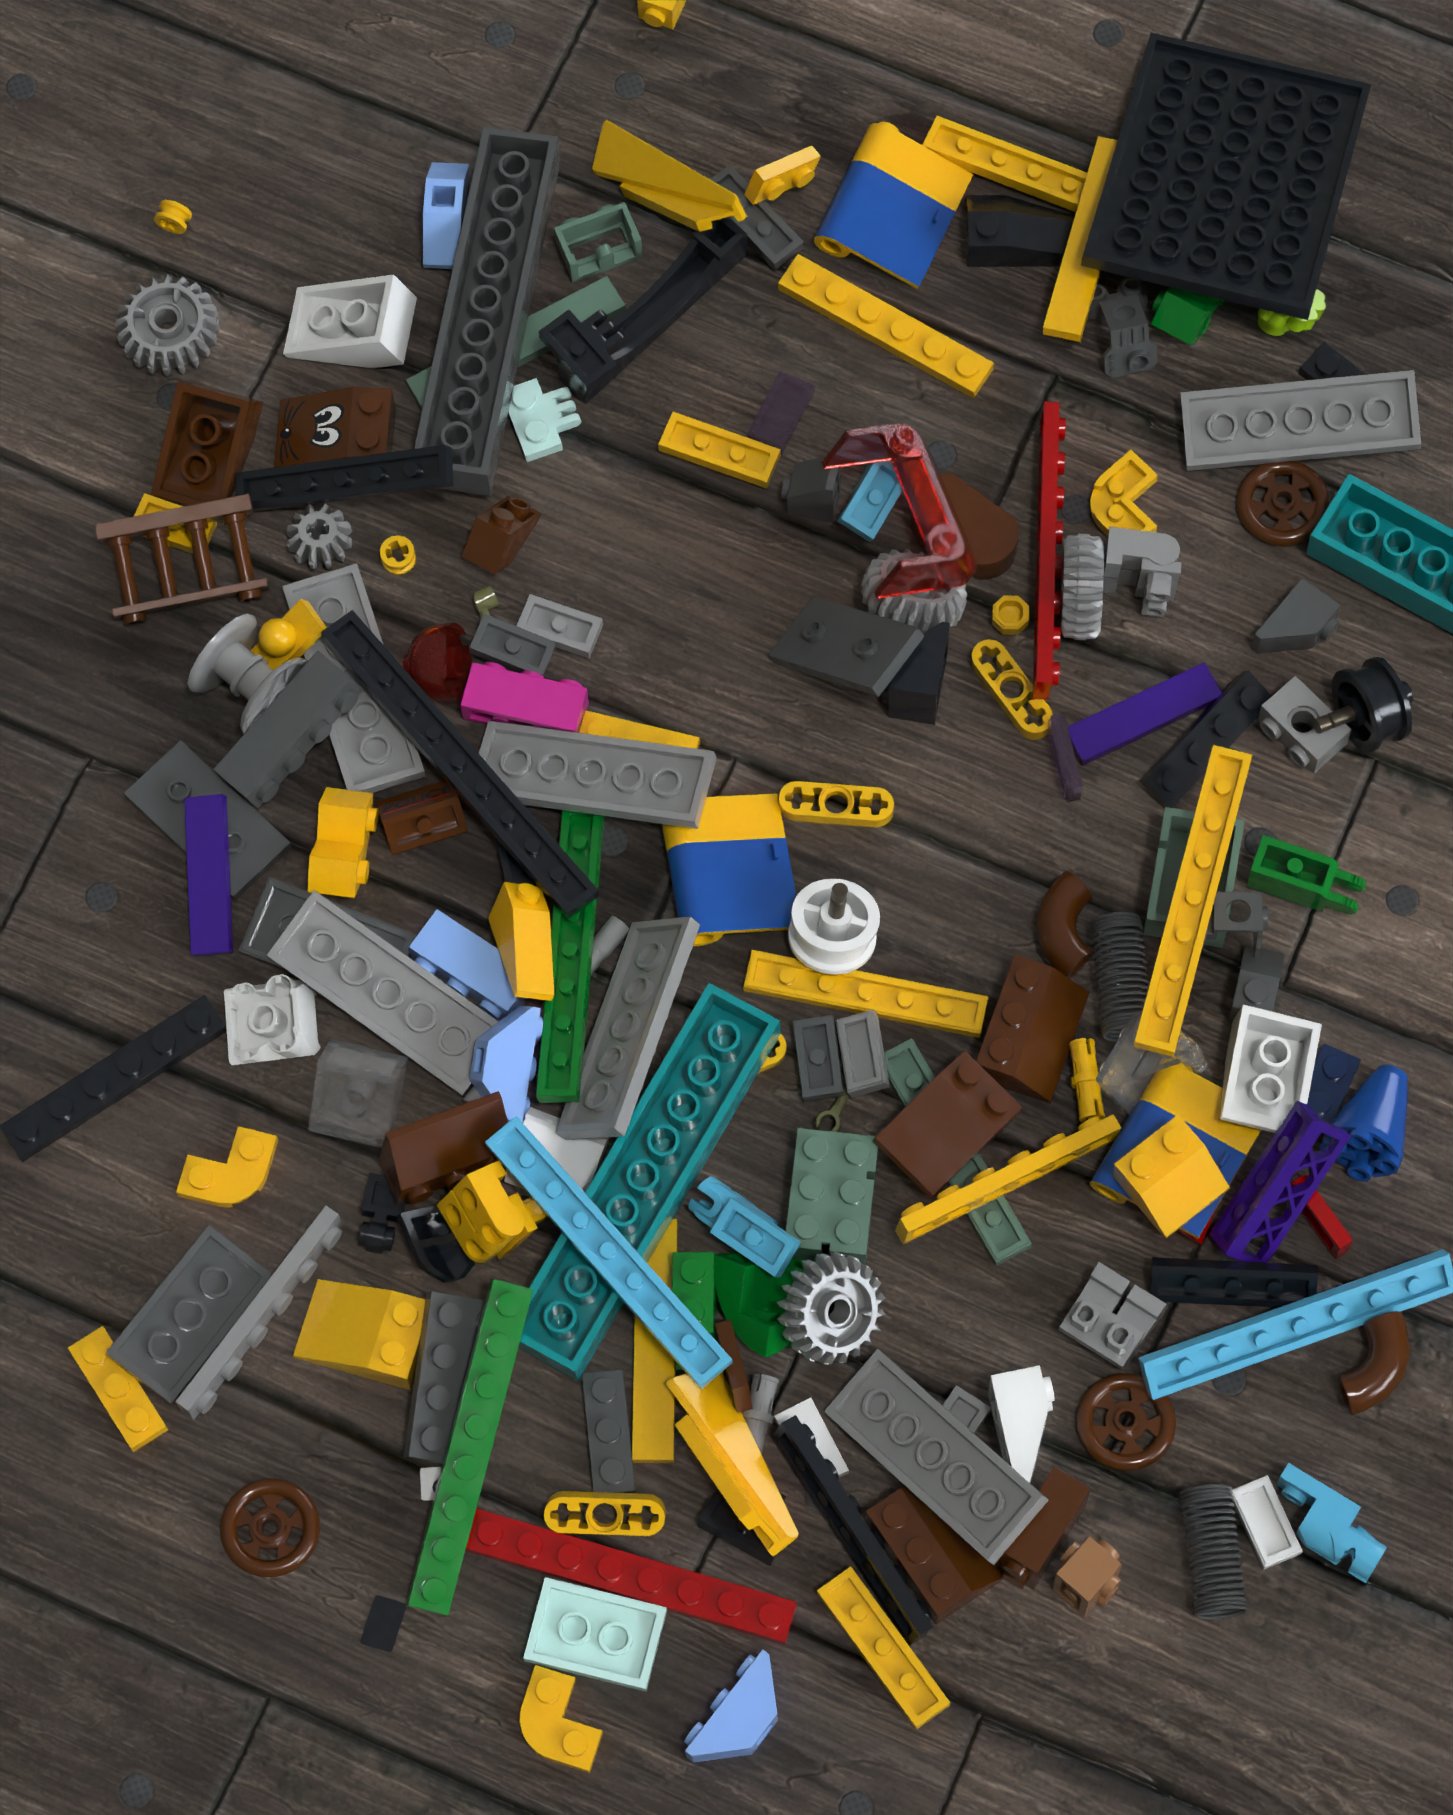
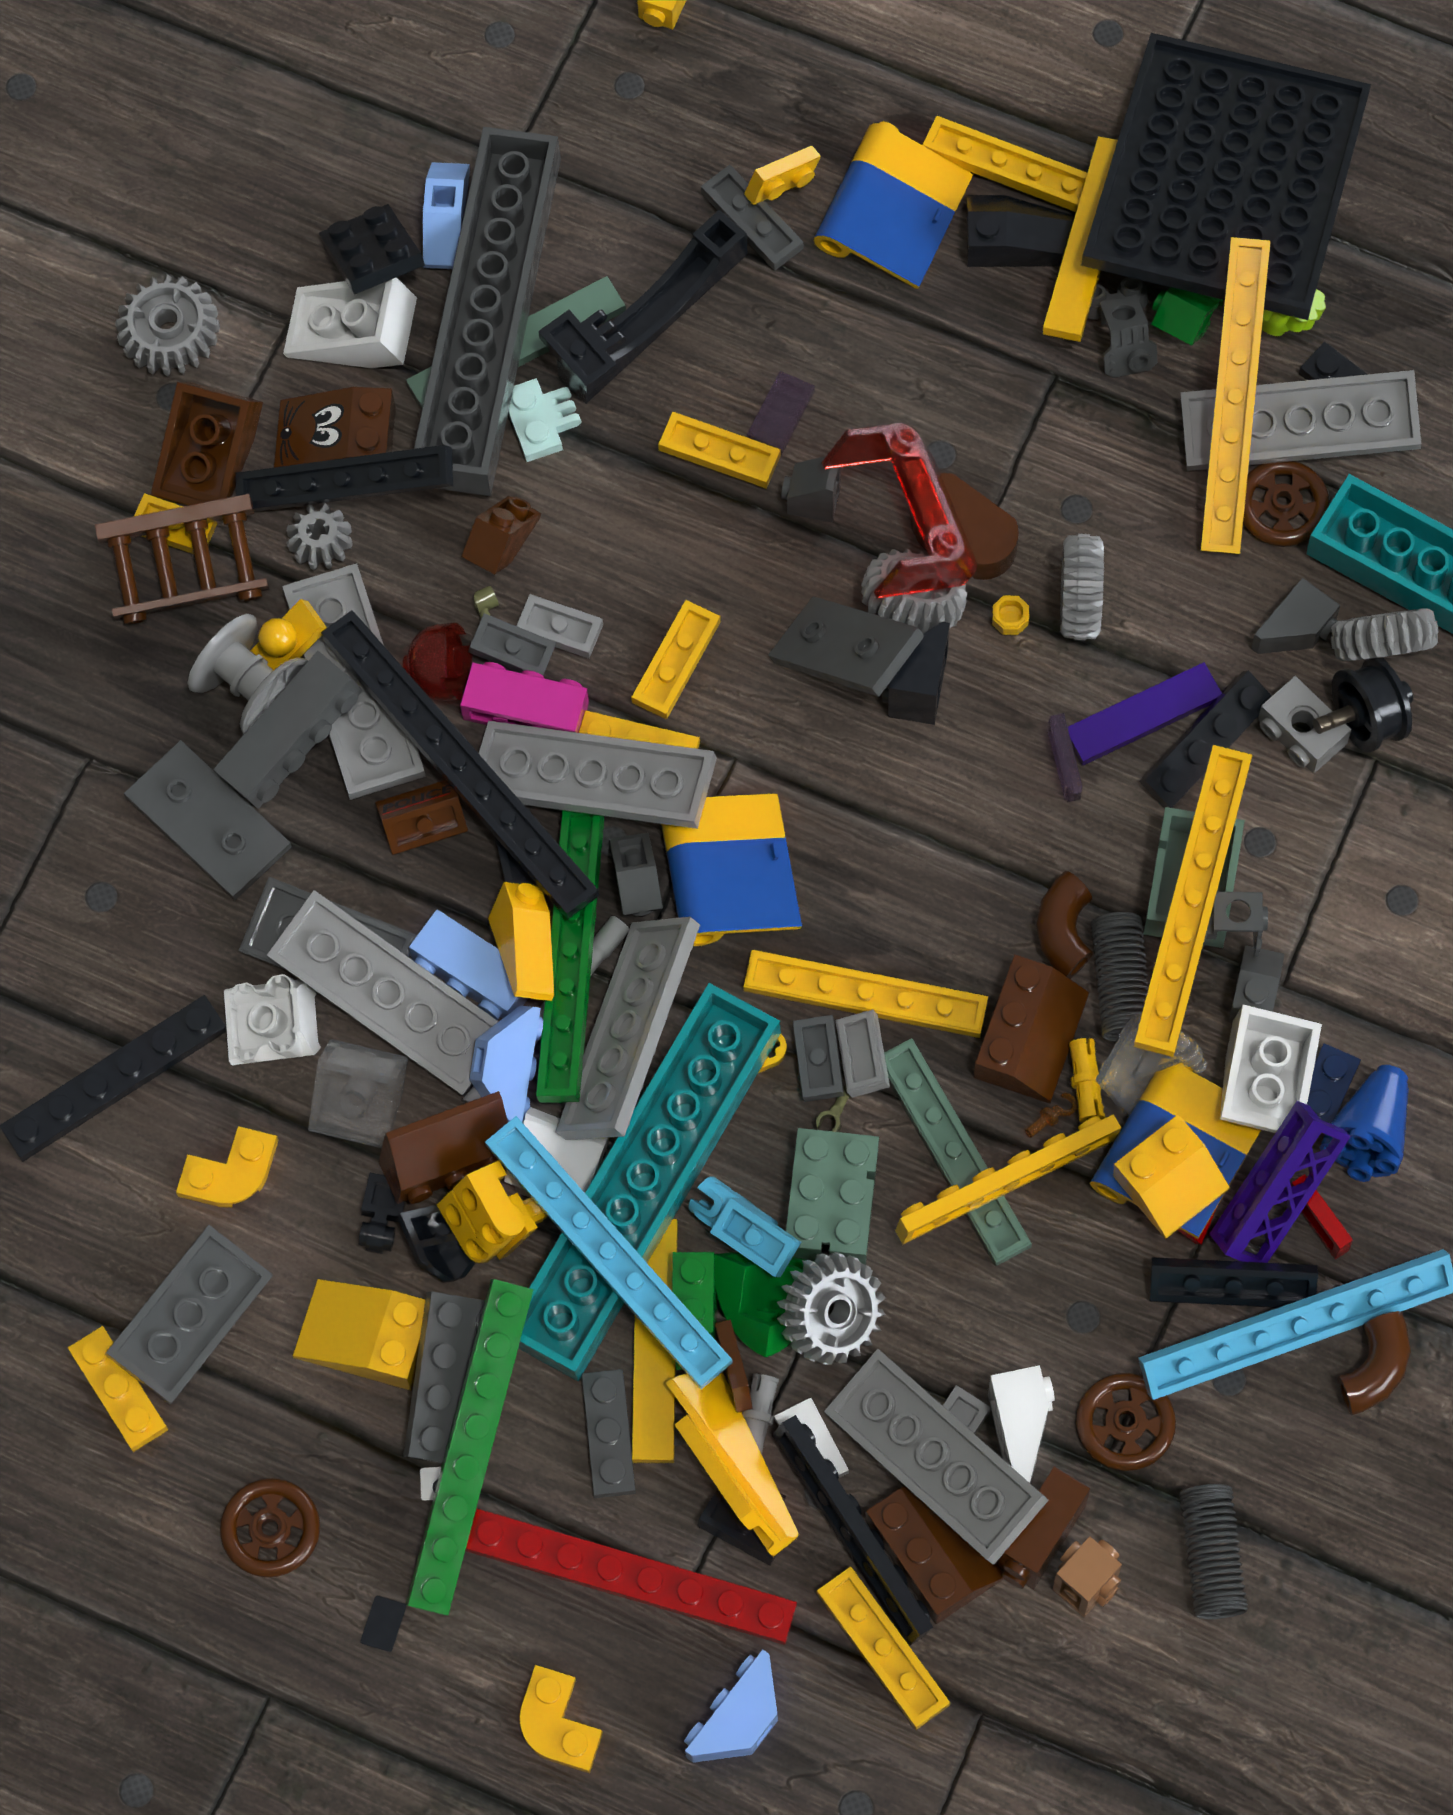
yellow bush [154,200,192,234] -> none
light grey plate [175,1205,343,1421] -> none
dark purple tile [184,794,233,957] -> none
yellow brick [307,787,379,898] -> none
yellow bush [380,535,416,575] -> none
light aqua plate [523,1577,667,1692] -> none
yellow beam [544,1491,666,1536] -> none
sand green window [554,202,643,283] -> none
yellow wedge [592,120,747,232] -> none
yellow plate [778,254,994,399] -> none
yellow beam [779,781,894,828] -> none
white wheel [788,879,880,974] -> none
medium azure plate [837,428,923,542] -> none
reddish brown slope [873,1051,1023,1199] -> none
yellow beam [971,639,1053,740] -> none
red plate [1032,401,1066,700] -> none
light grey hips [1059,1262,1167,1370] -> none
yellow plate [1090,449,1158,535] -> none
light grey hips [1103,527,1182,617] -> none
white tile [1232,1475,1303,1570] -> none
green hinge [1247,835,1367,915] -> none
medium azure plate [1276,1463,1387,1583] -> none
none -> black plate [319,204,425,295]
none -> dark grey slope [609,832,663,916]
none -> yellow plate [631,600,721,719]
none -> clear orange hand [1025,1093,1077,1138]
none -> yellow plate [1201,237,1270,554]
none -> light grey gear [1330,608,1439,661]

